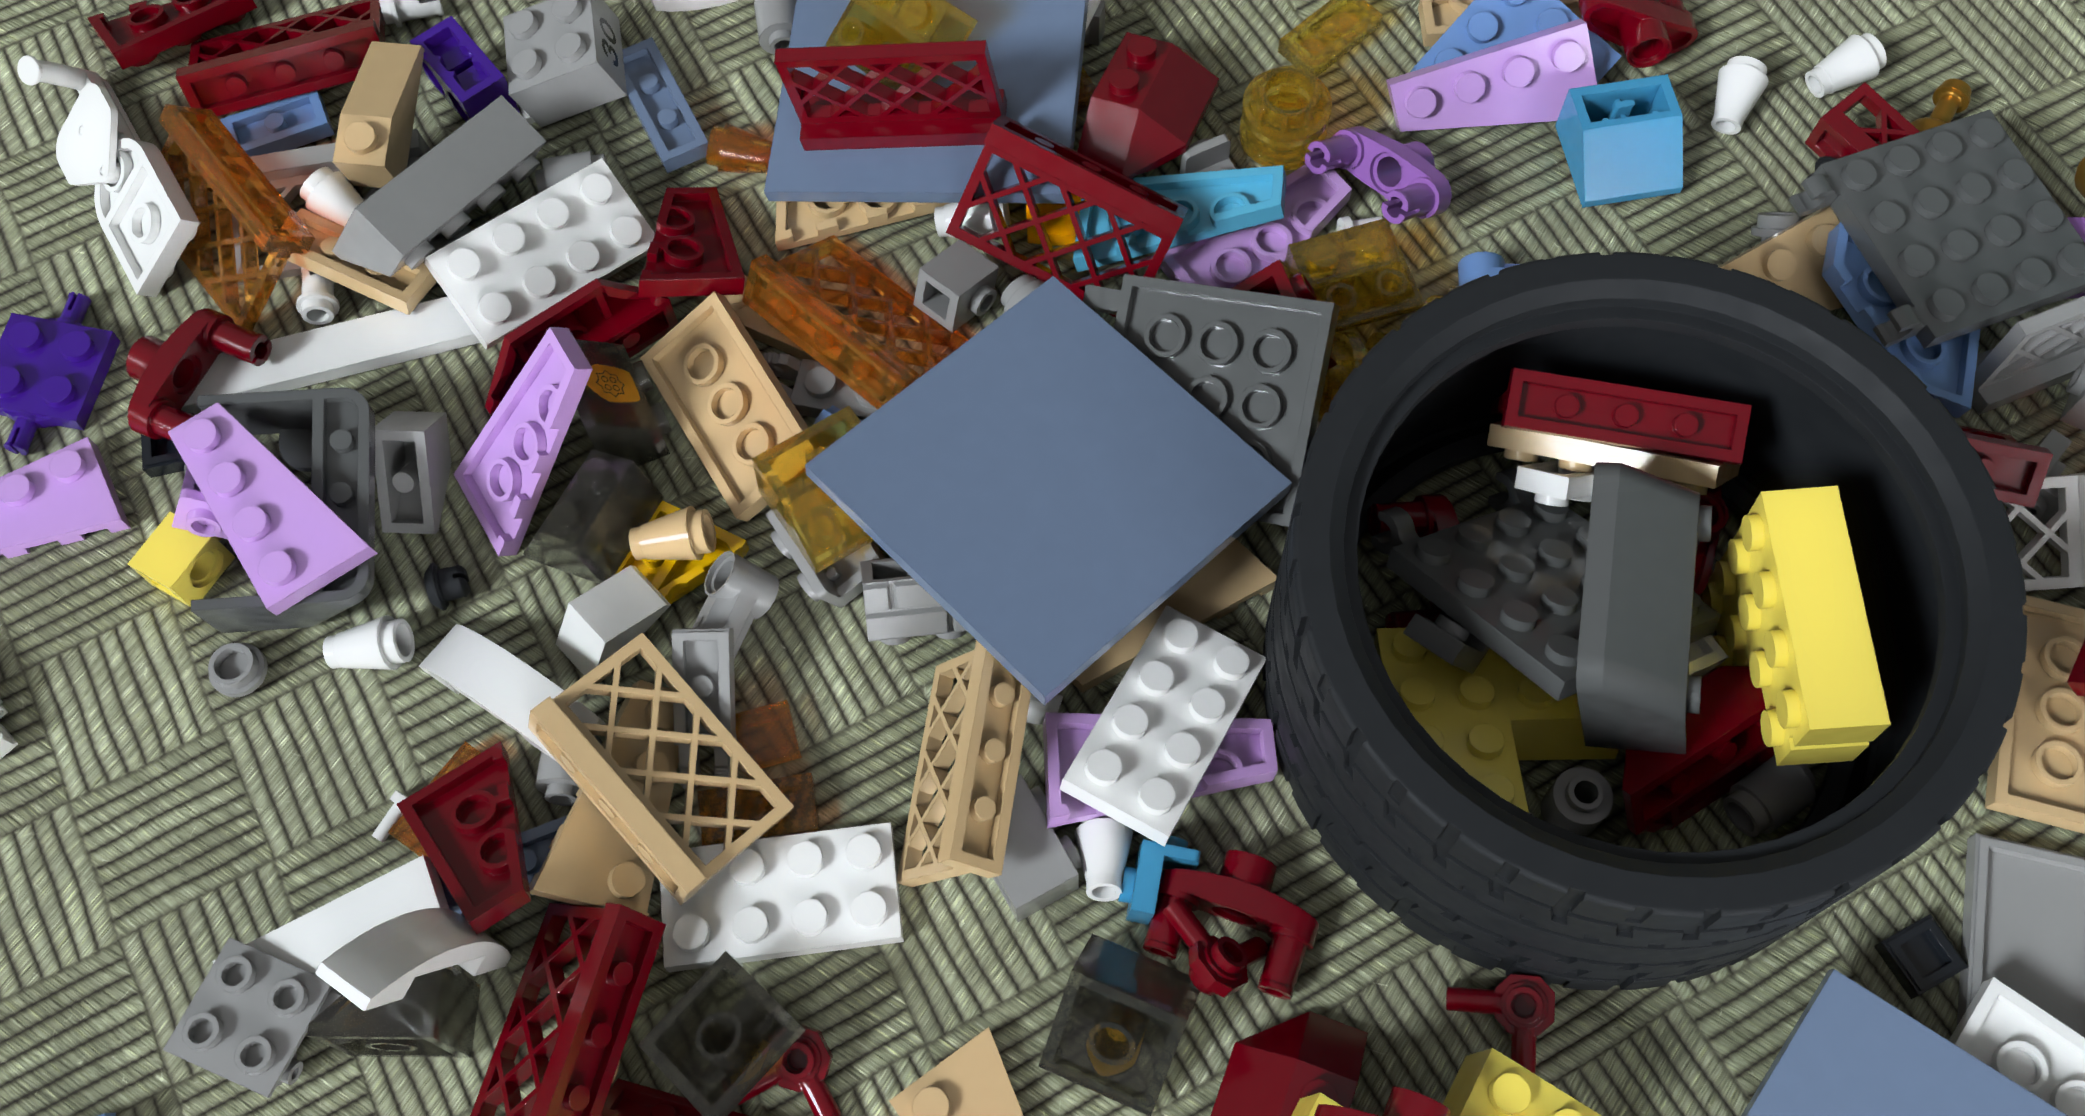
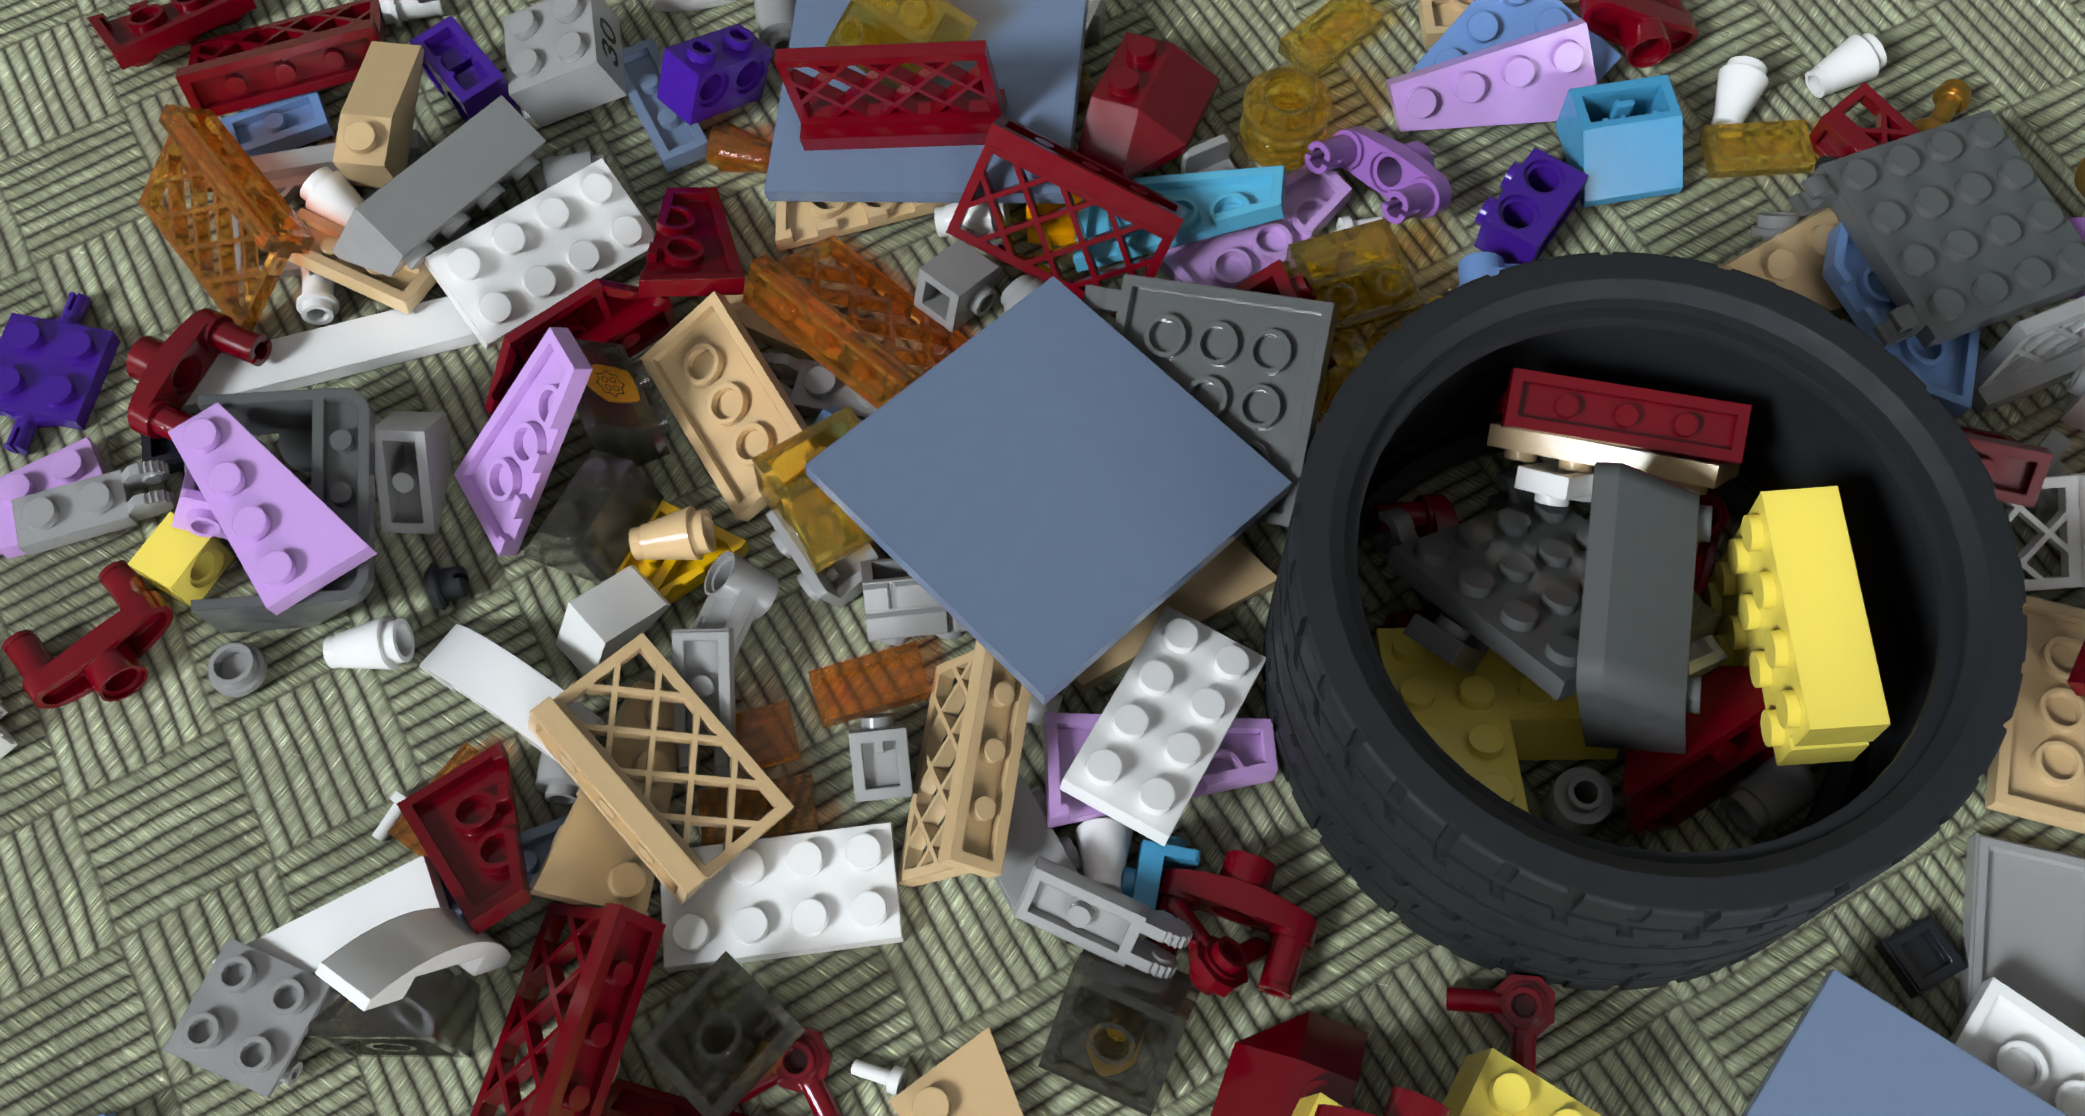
white plate [17,55,200,297] -> none
none -> dark red connector [2,560,173,709]
none -> light grey hinge [11,460,176,555]
none -> dark purple brick [657,23,772,125]
none -> clear orange tile [808,641,931,728]
none -> light grey bracket [848,713,913,802]
none -> white piece [851,1059,907,1096]
none -> light grey hinge [1013,856,1193,980]
none -> dark purple brick [1474,147,1589,264]
none -> clear yellow plate [1699,120,1816,178]

